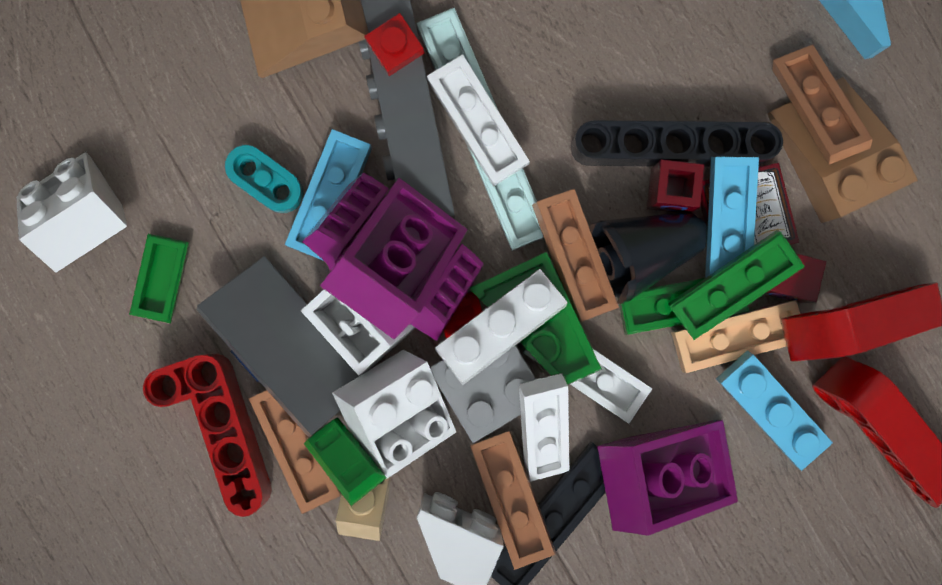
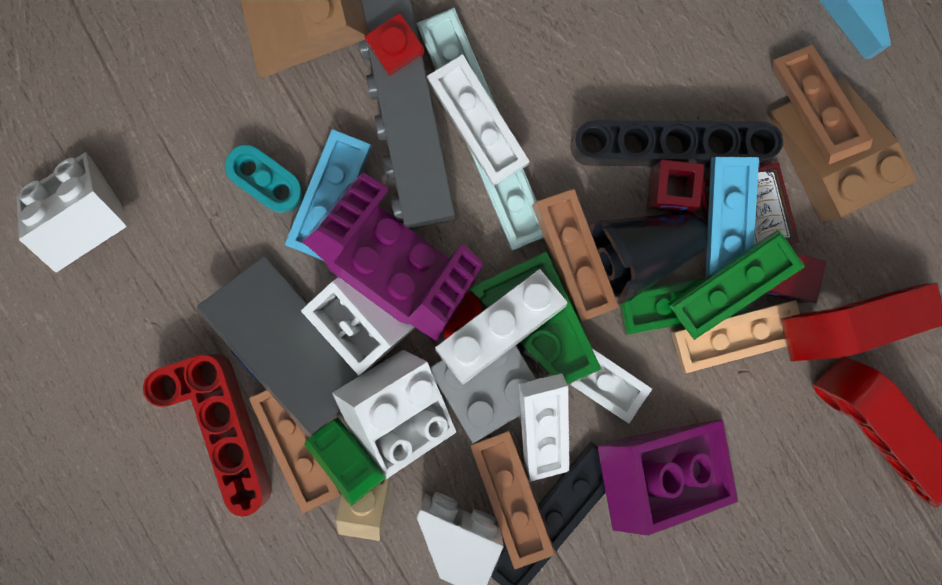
green tile [129,234,190,323] -> none
magenta slope [320,178,468,339] -> none
medium azure plate [716,351,833,471] -> none

